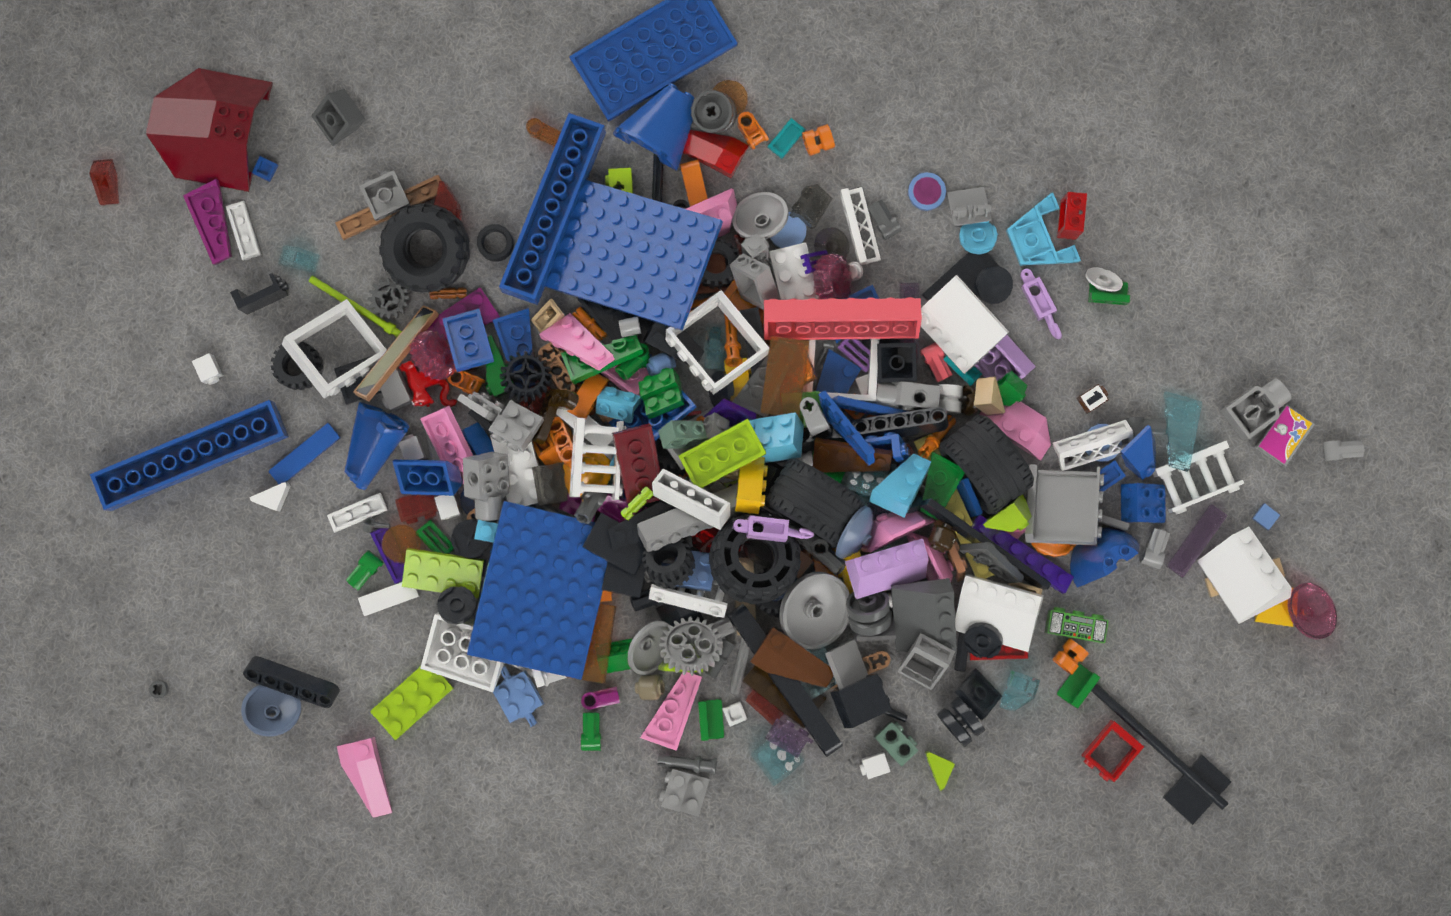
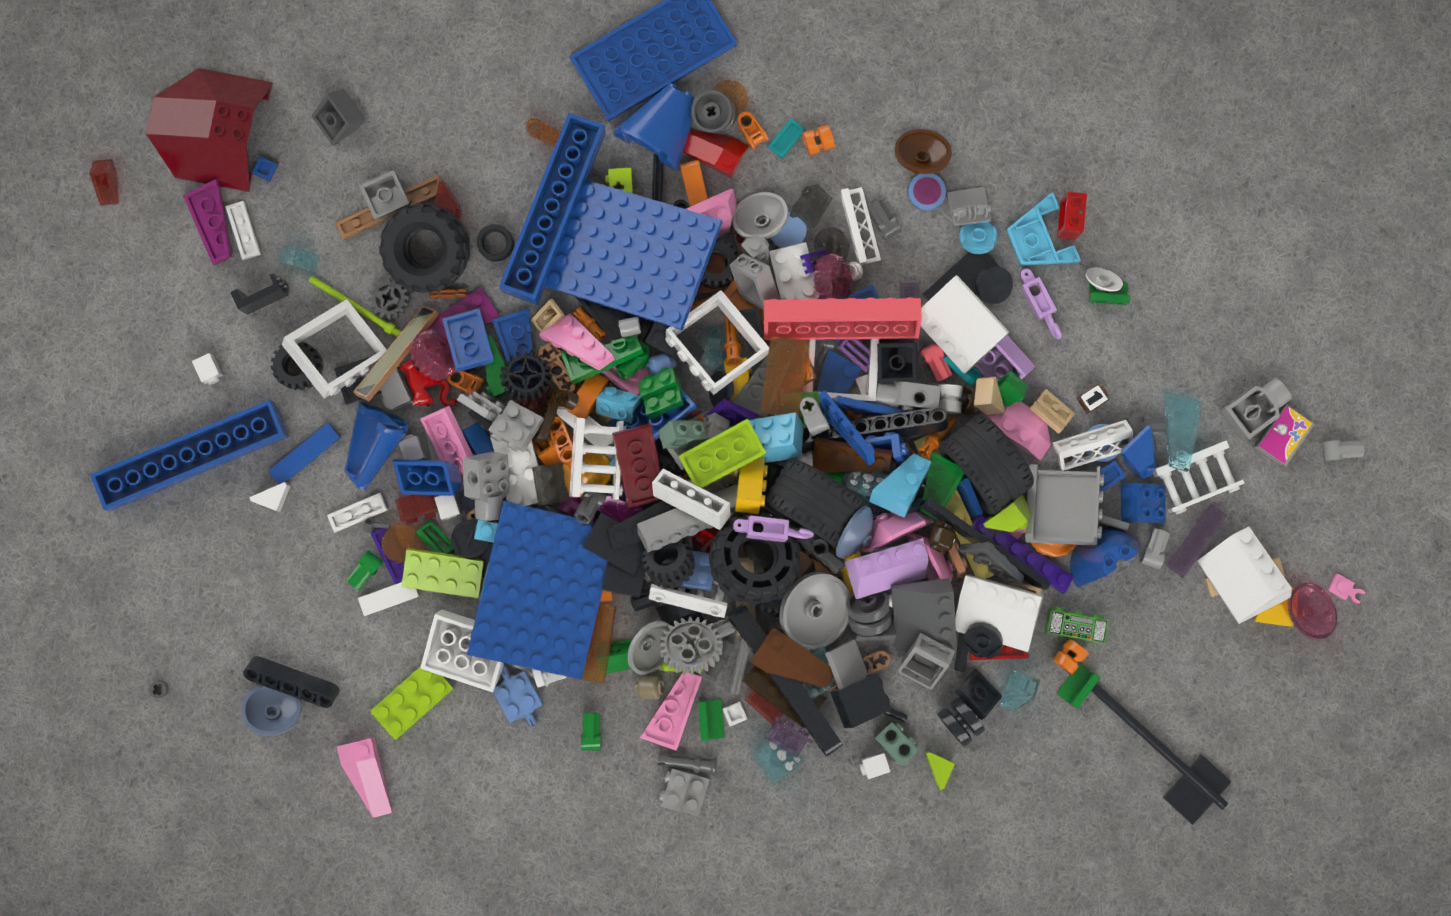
black tile [437,586,476,625] -> none
magenta piece [581,686,620,710] -> none
lime axle [621,487,653,520] -> none
red window [1081,720,1144,782] -> none
medium blue tile [1252,503,1280,530] -> none
none -> reddish brown dish [894,129,952,174]
none -> tan plate [1030,389,1075,434]
none -> bright pink plate [1327,574,1365,603]

